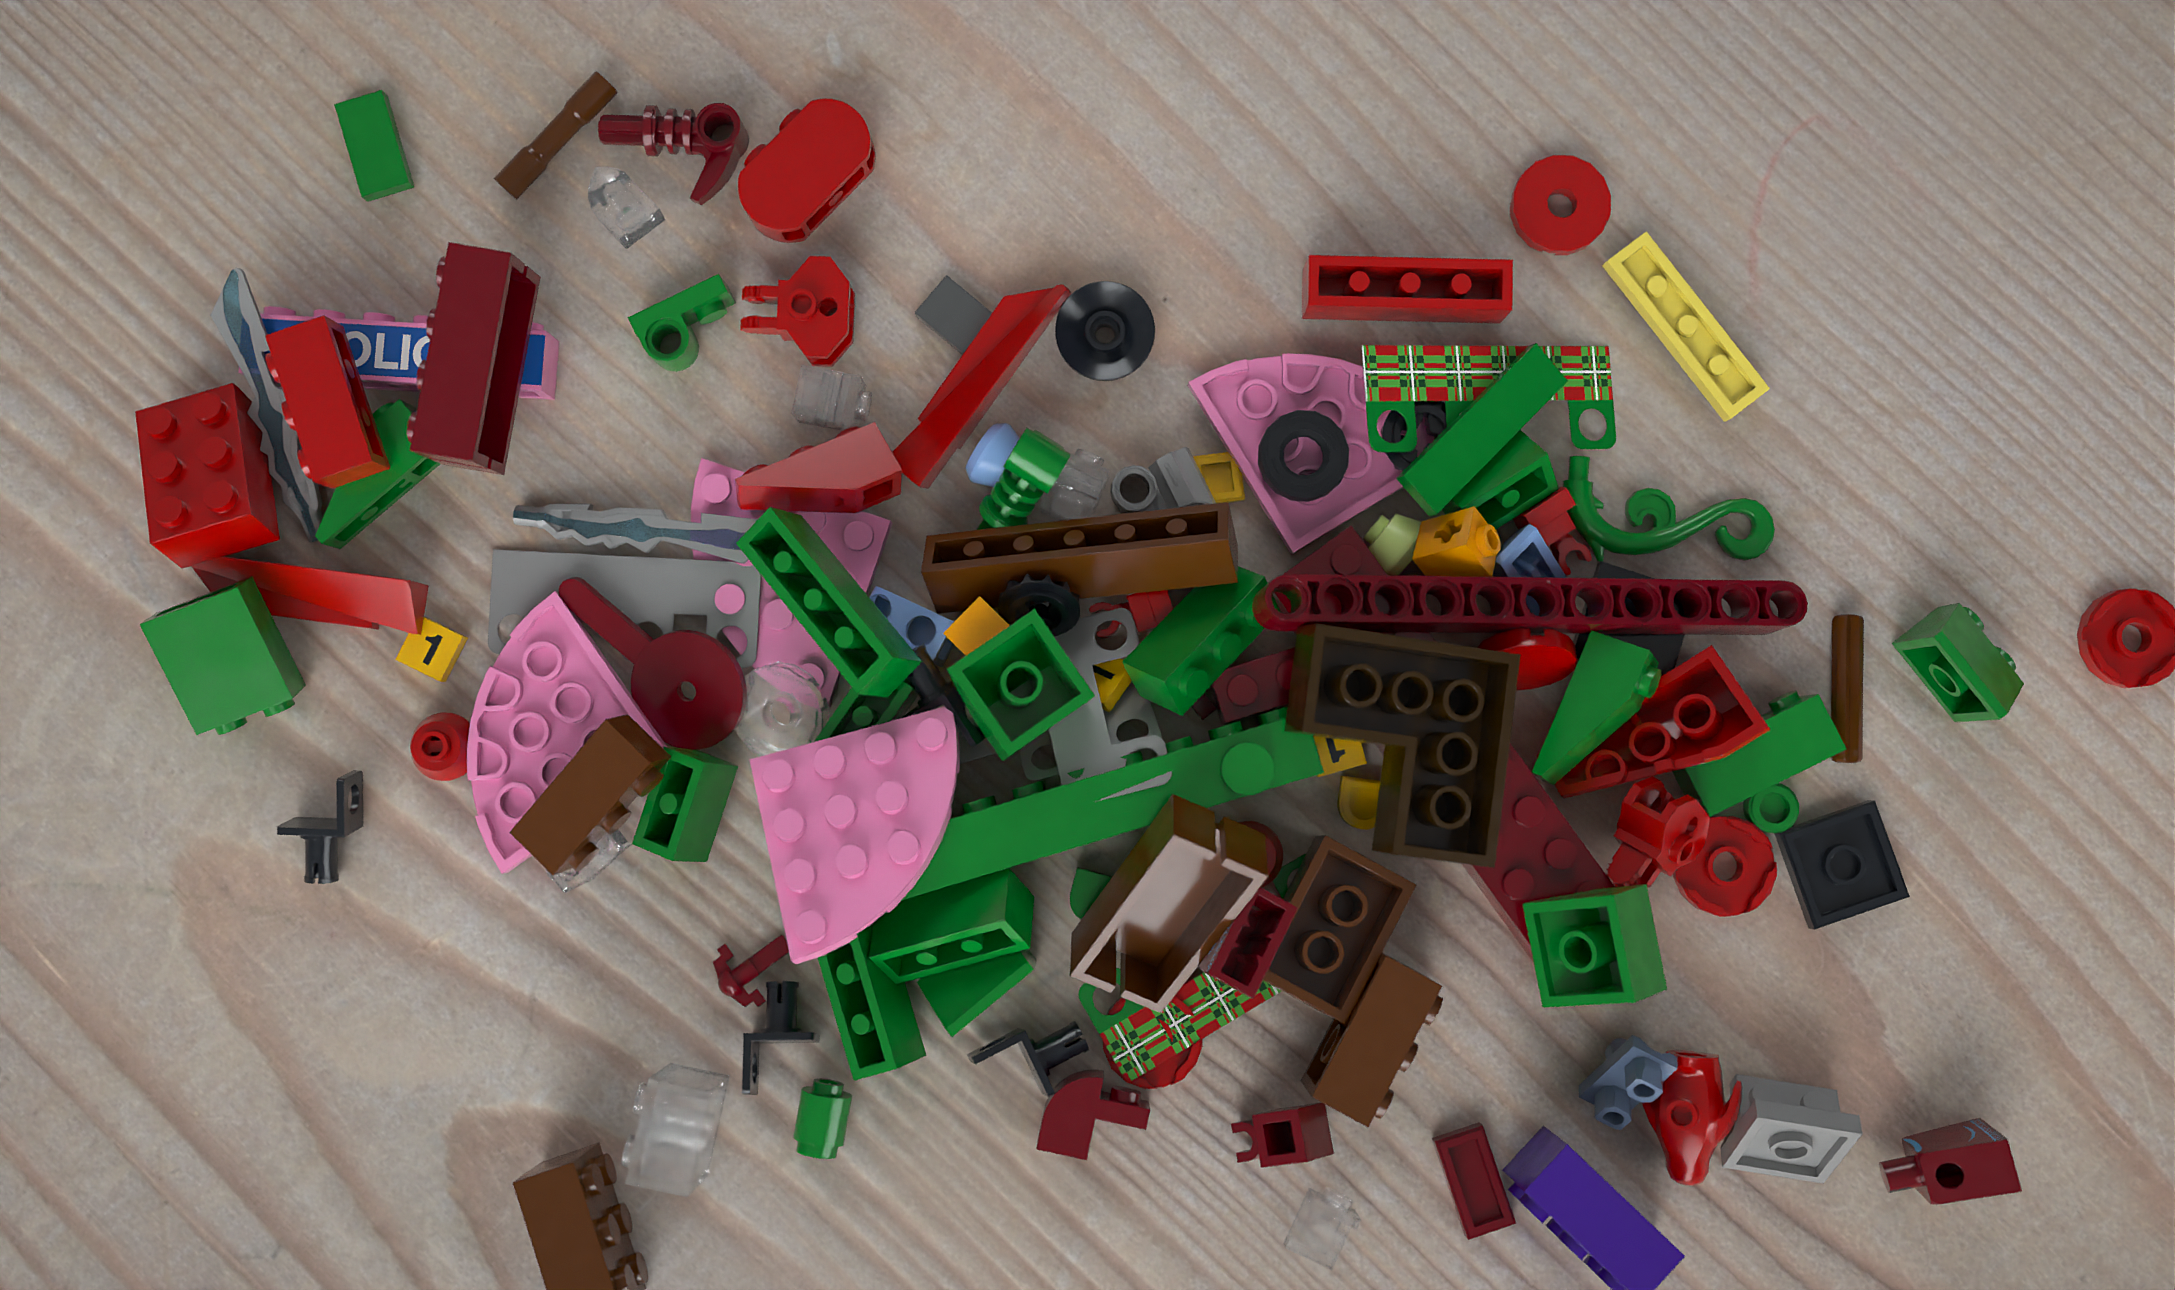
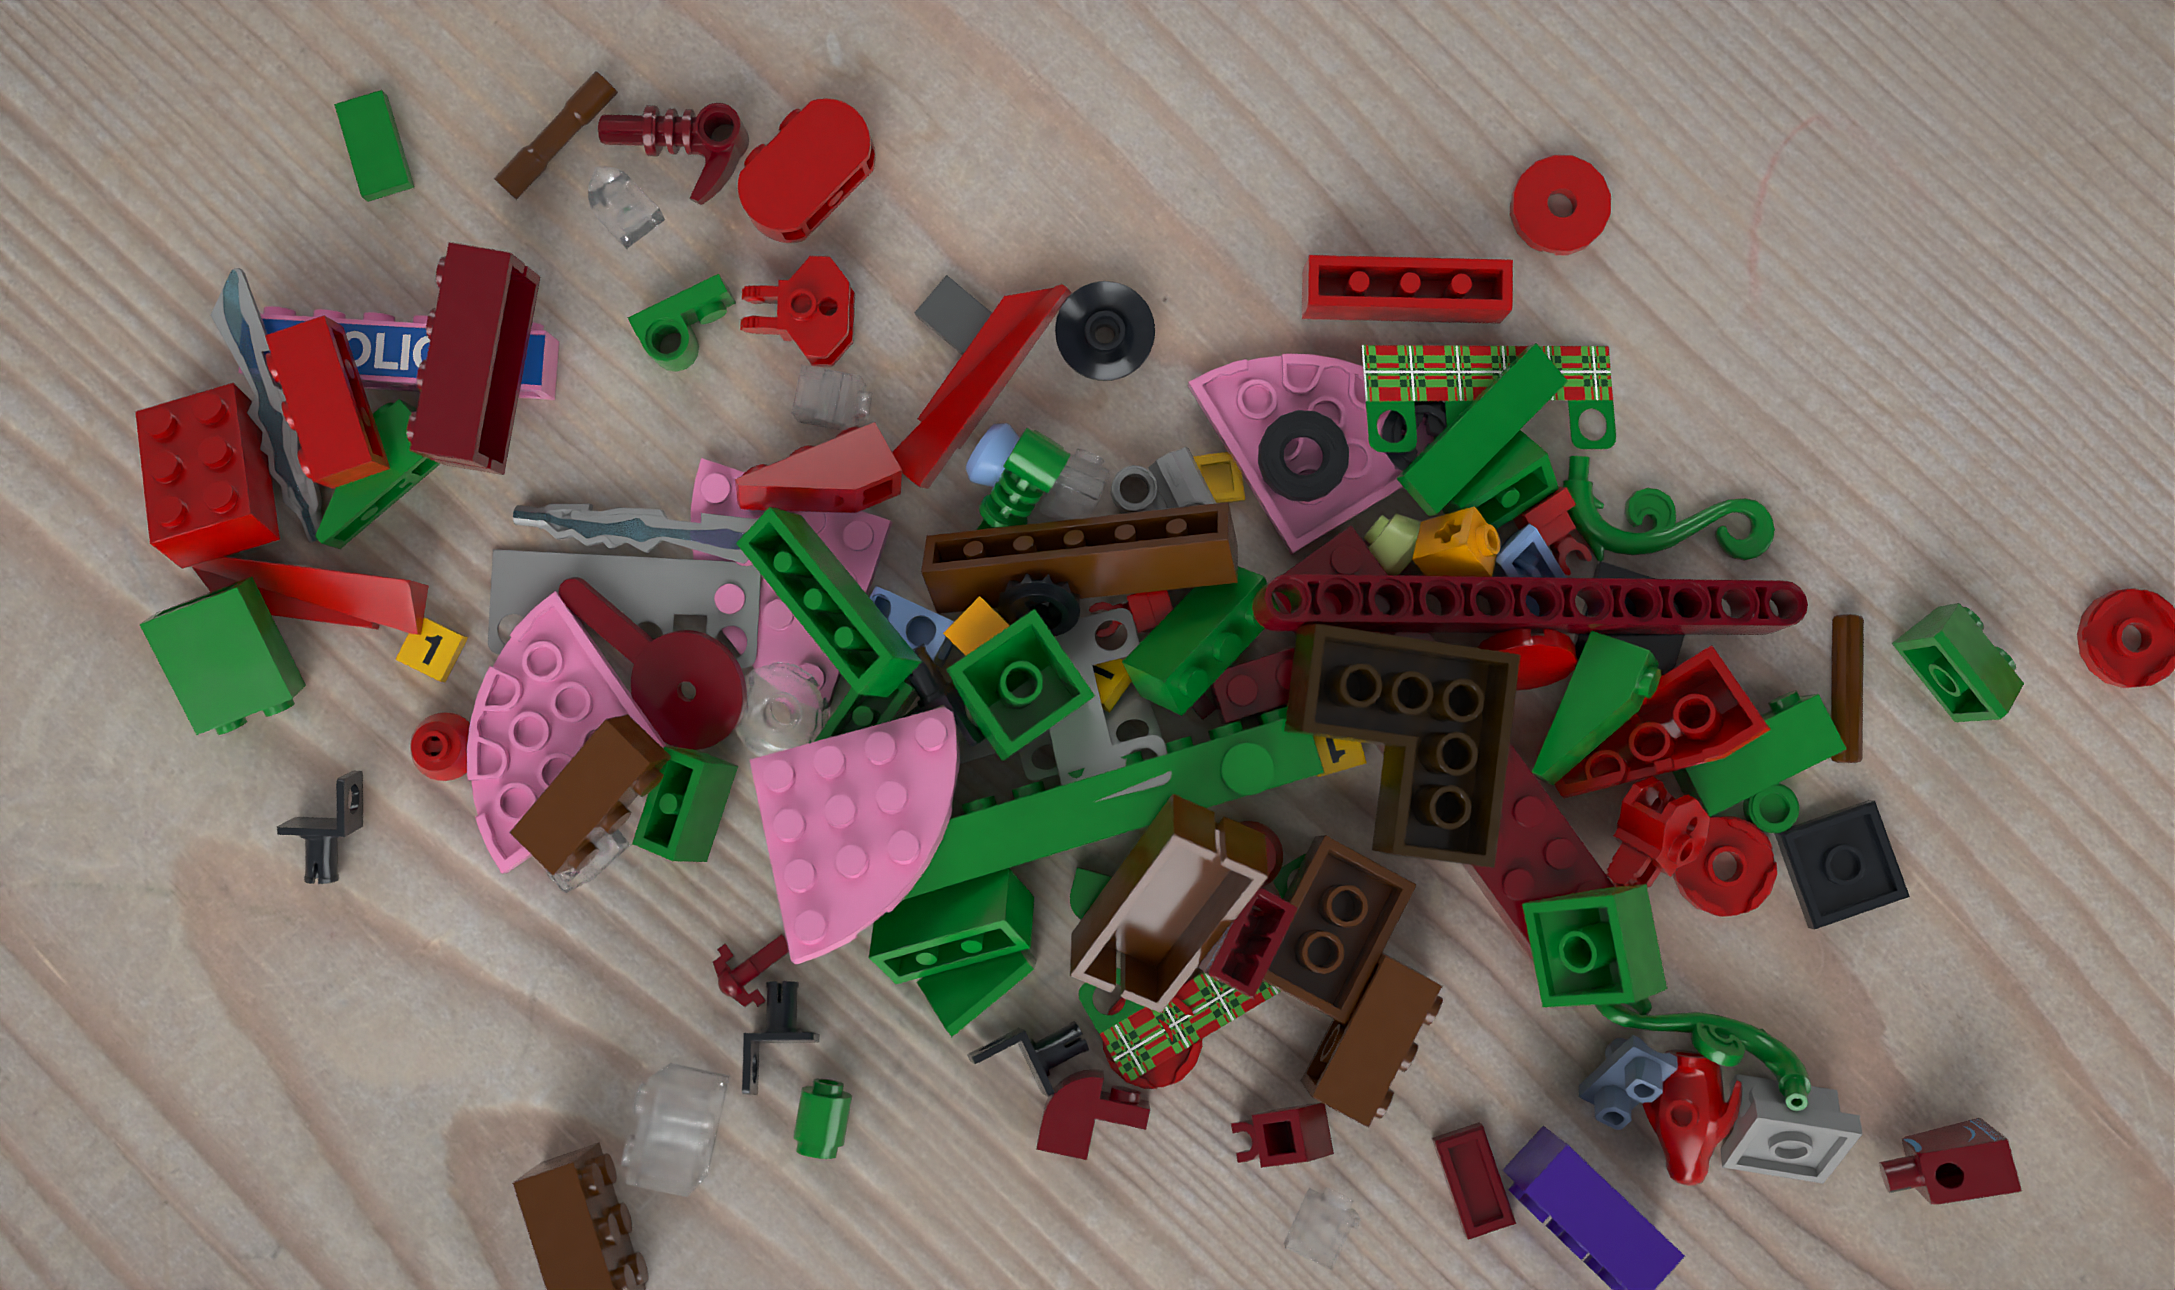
green brick [817,923,927,1081] -> none
yellow tile [1337,776,1380,830] -> none
light yellow plate [1602,231,1770,422] -> none
none -> green plant [1595,998,1811,1111]

